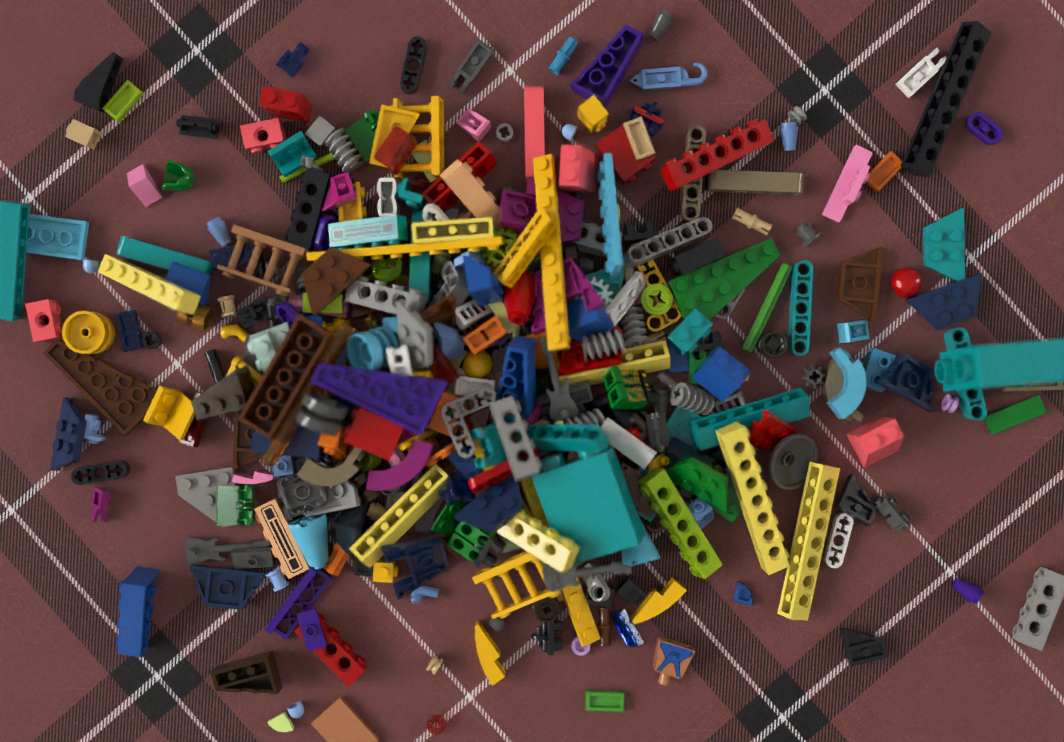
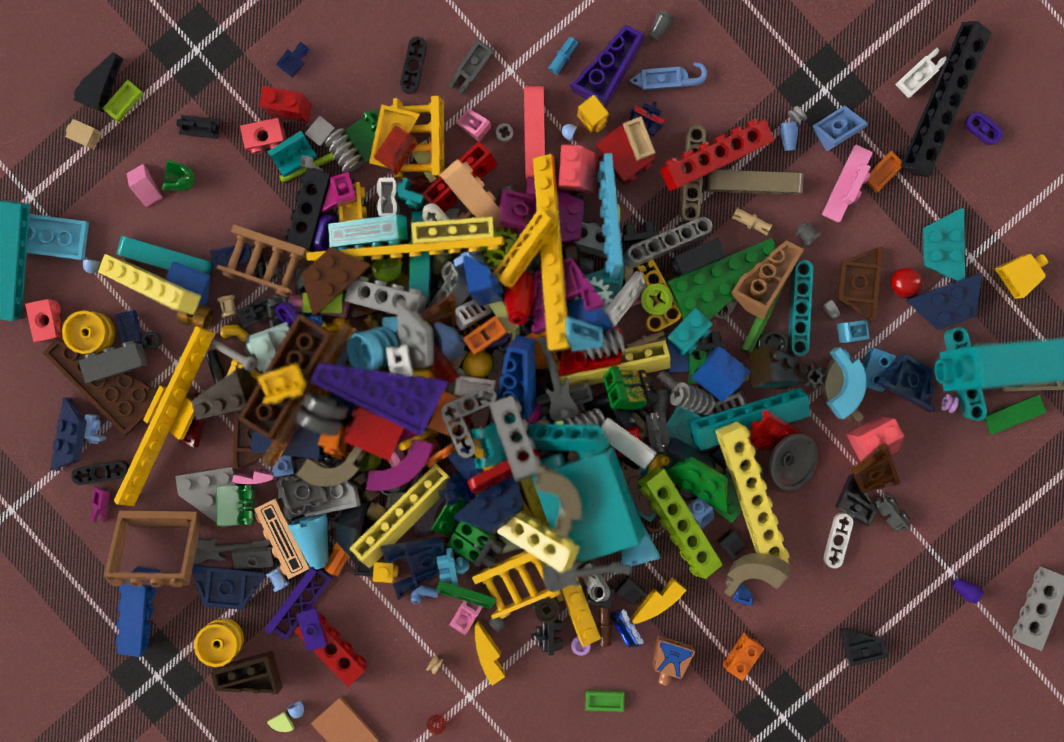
medium blue cone [206,216,232,247] -> none
light grey piece [620,305,648,348] -> none
light yellow brick [777,462,840,621] -> none
none -> dark grey brick [79,341,149,383]
none -> medium nougat window [104,511,202,587]
none -> yellow plate [114,326,215,506]
none -> yellow wheel [194,618,244,667]
none -> light grey bar [210,339,257,371]
none -> yellow bracket [258,363,307,404]
none -> medium azure hips [436,548,470,586]
none -> green tile [436,581,496,609]
none -> bright pink slope [449,590,482,635]
none -> dark tan arch [535,466,581,538]
none -> medium azure slope [566,317,603,351]
none -> black panel [716,528,746,561]
none -> orange brick [723,633,764,681]
none -> dark tan arch [724,553,792,597]
none -> medium nougat wedge [731,240,804,320]
none -> dark brown wedge [749,345,807,389]
none -> medium blue slope [812,106,868,152]
none -> light grey tile [822,300,840,320]
none -> reddish brown wing [852,442,900,493]
none -> yellow torso [995,254,1048,299]

